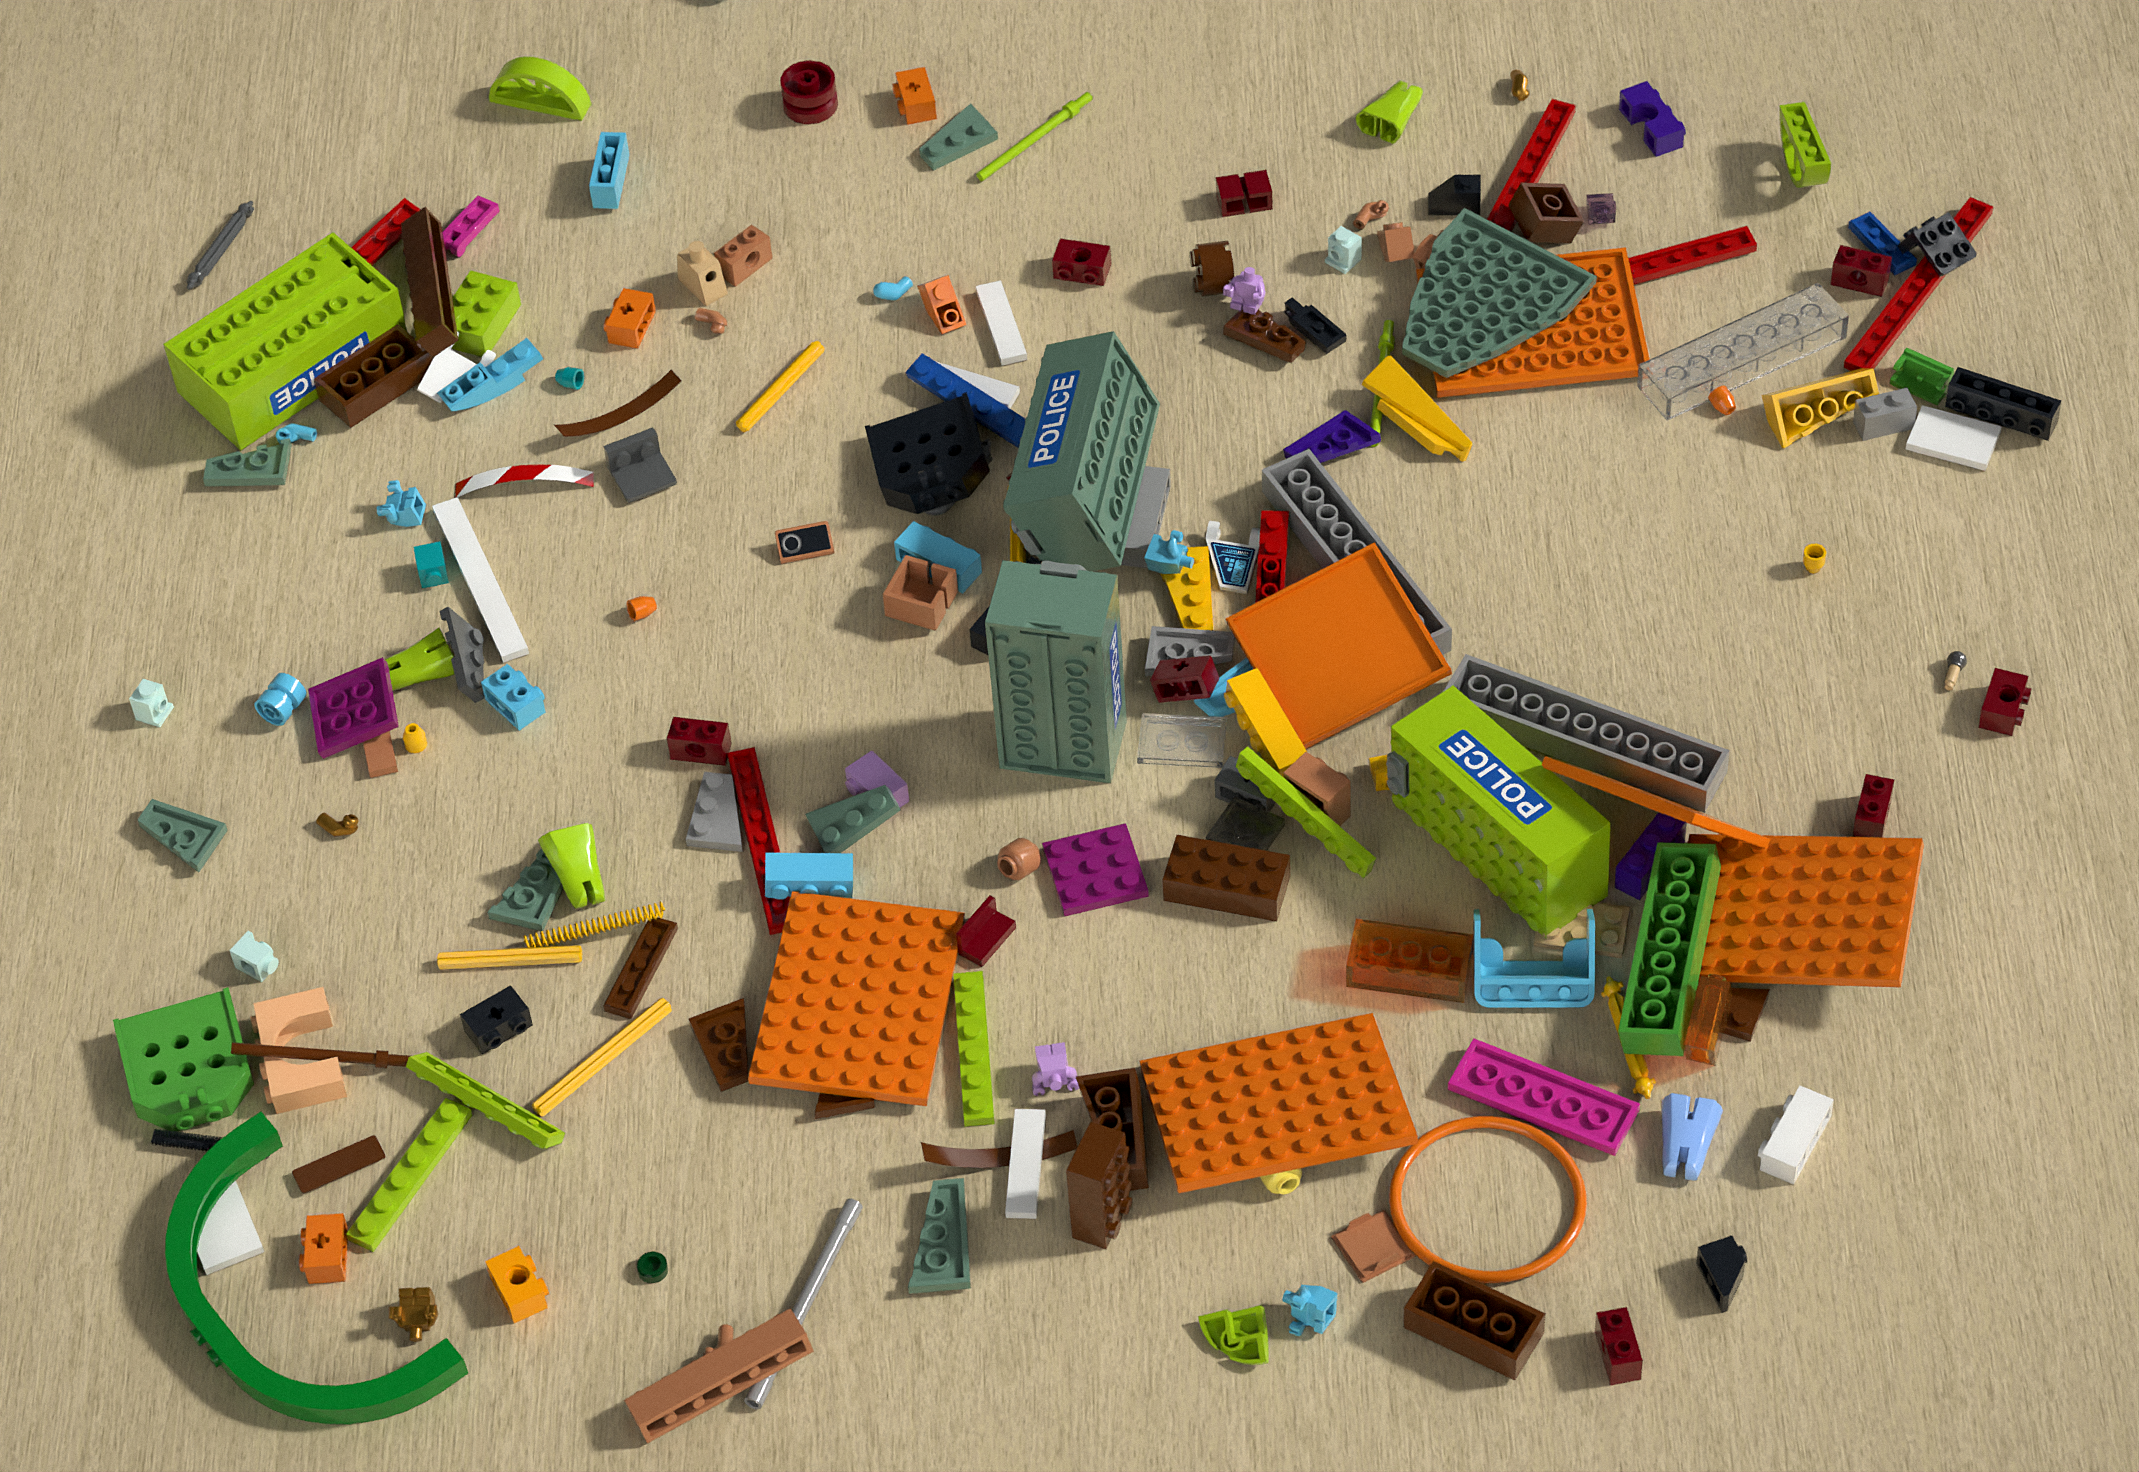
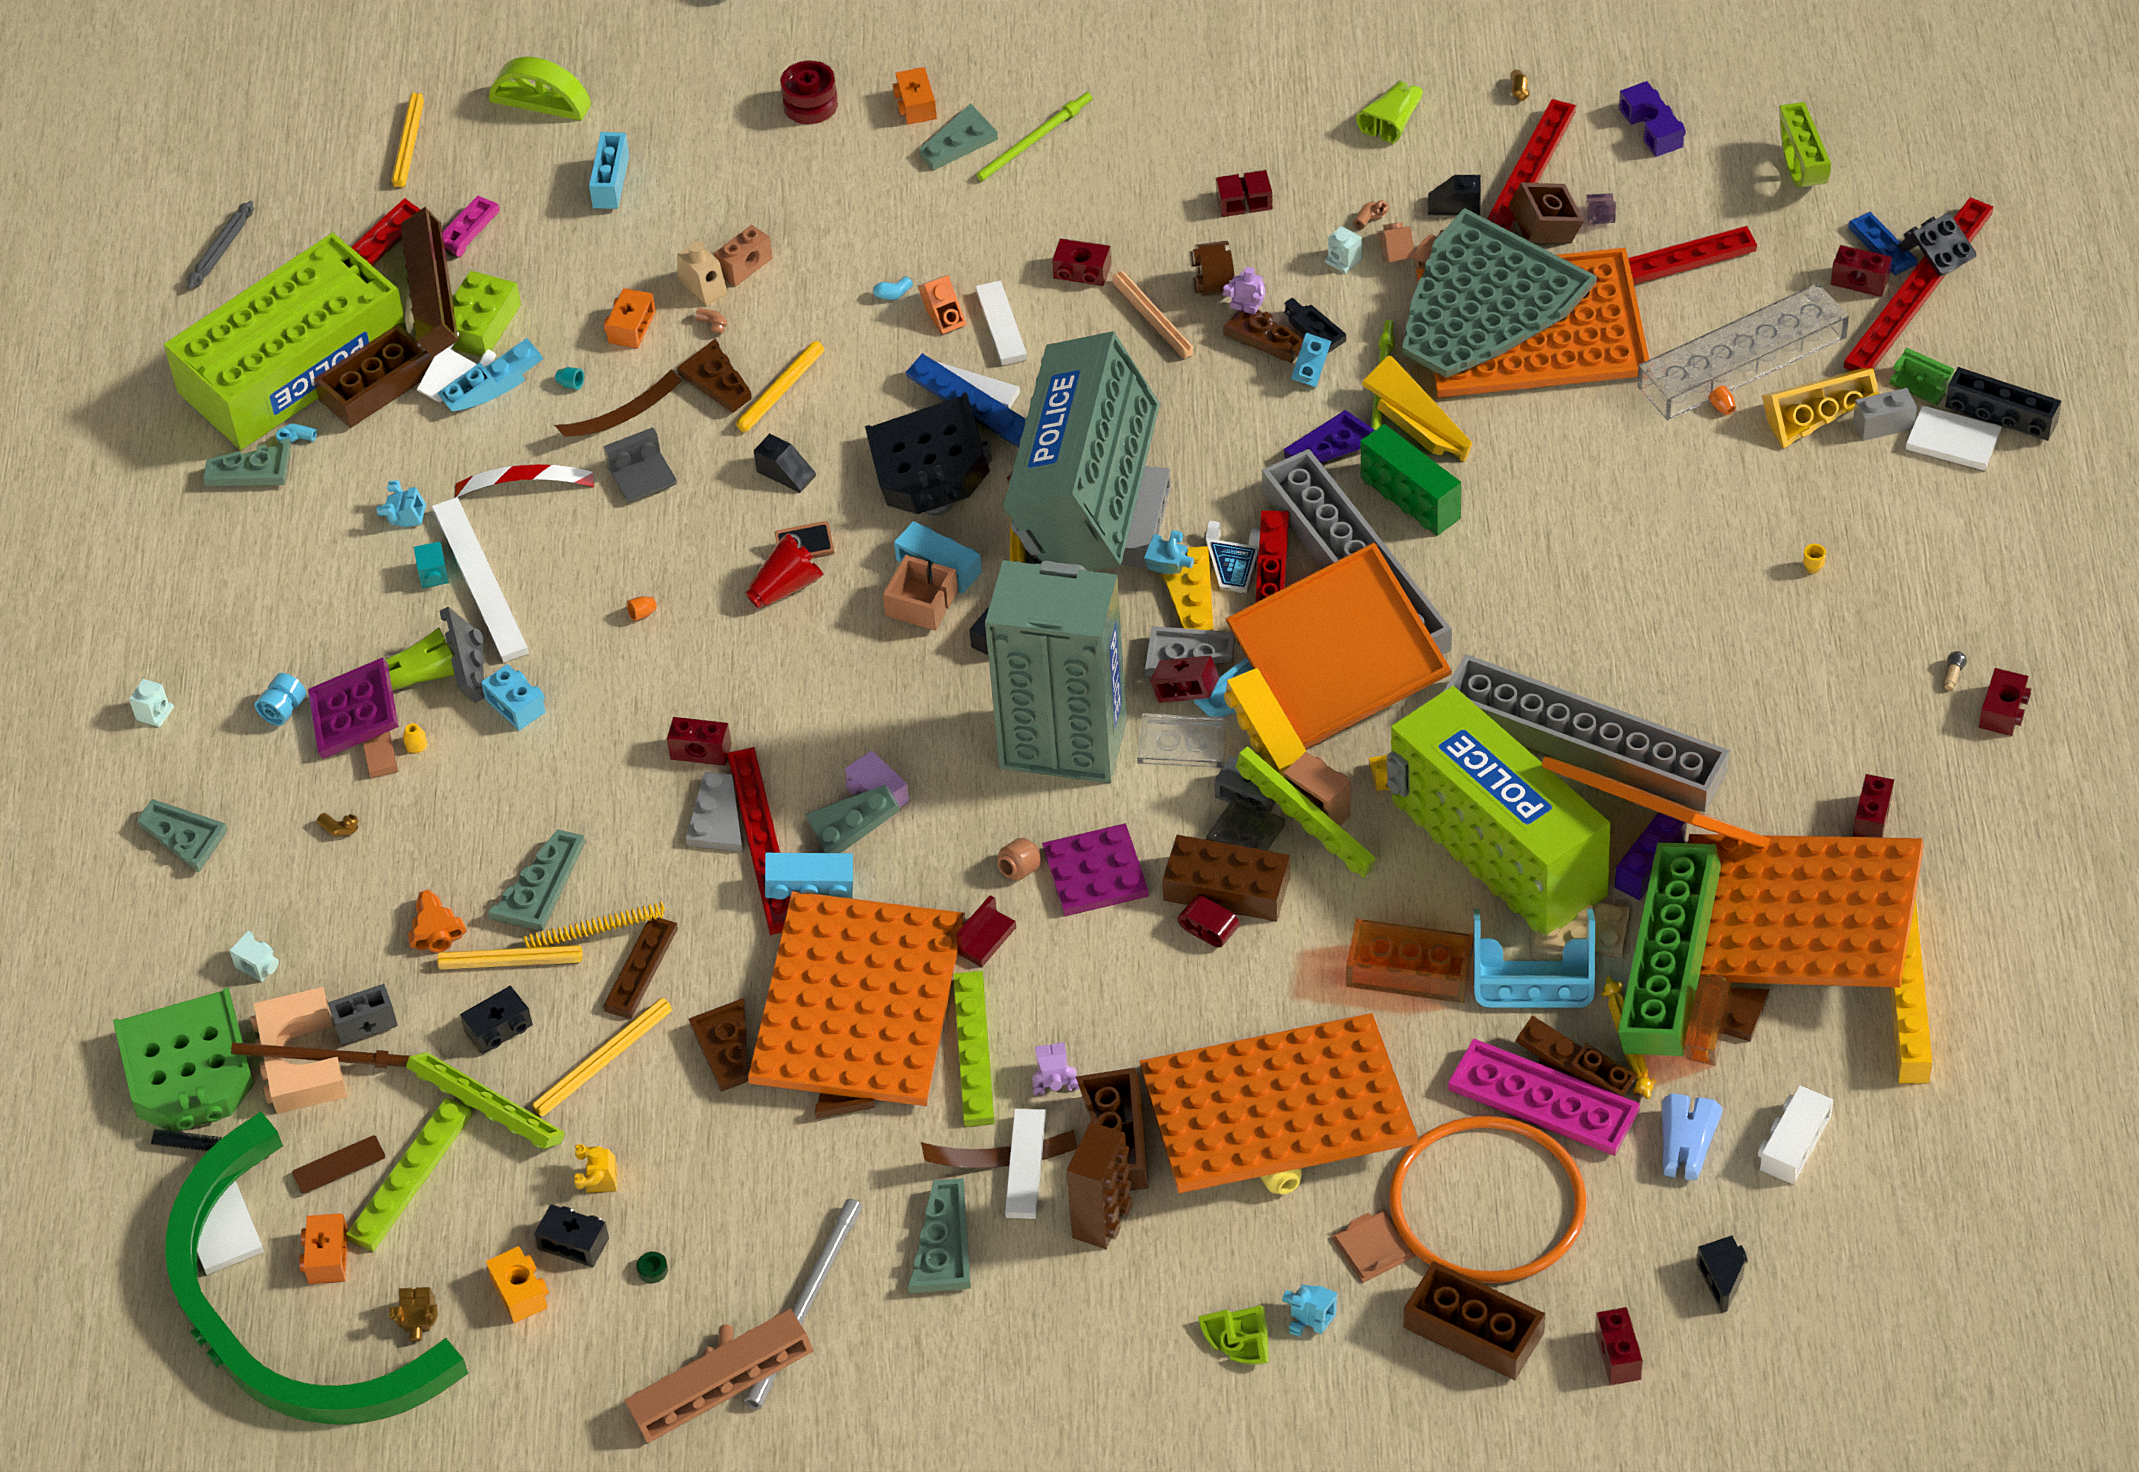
lime piece [538,823,605,909] -> none
none -> dark grey brick [327,984,398,1045]
none -> yellow axle [391,92,424,188]
none -> orange rock [408,889,467,953]
none -> black brick [534,1204,609,1268]
none -> yellow piece [574,1144,617,1193]
none -> reddish brown wing [677,339,752,413]
none -> red cone [745,533,824,609]
none -> black slope [753,433,816,493]
none -> light nougat axle [1113,271,1194,359]
none -> dark red beam [1177,895,1240,948]
none -> medium azure hips [1291,333,1331,387]
none -> green brick [1360,424,1462,536]
none -> reddish brown slope [1515,1015,1637,1097]
none -> yellow brick [1889,898,1932,1083]

